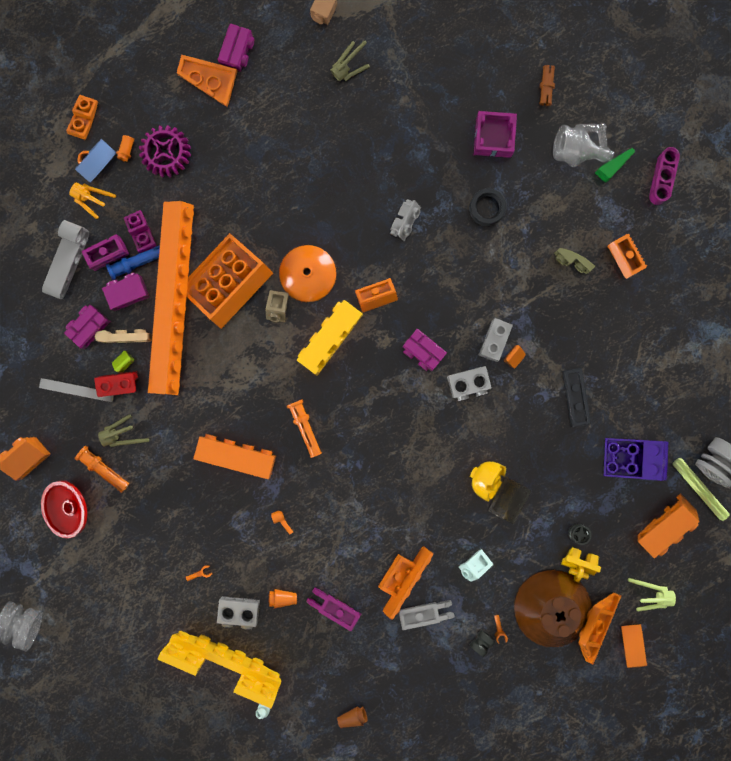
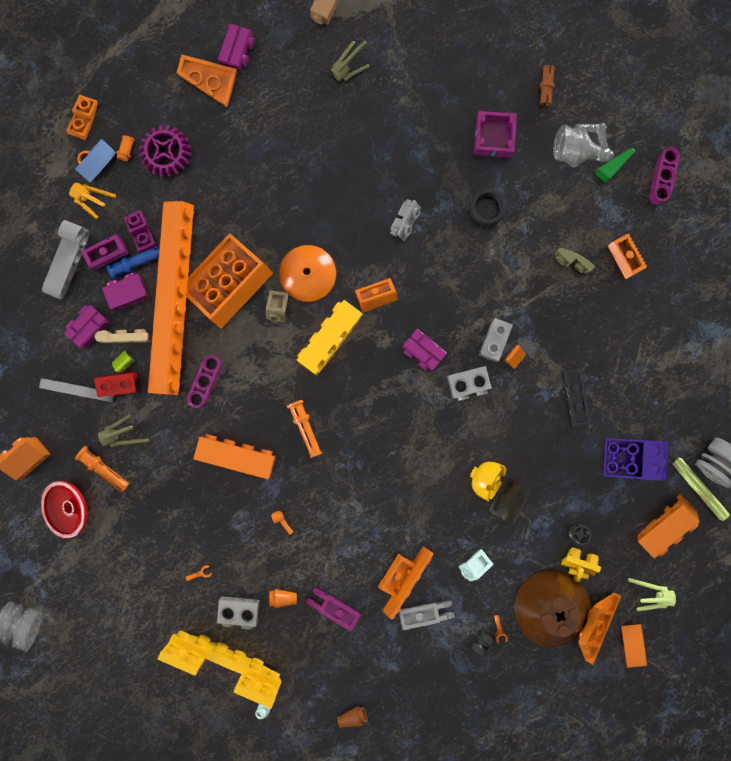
none -> magenta beam [187,355,222,408]

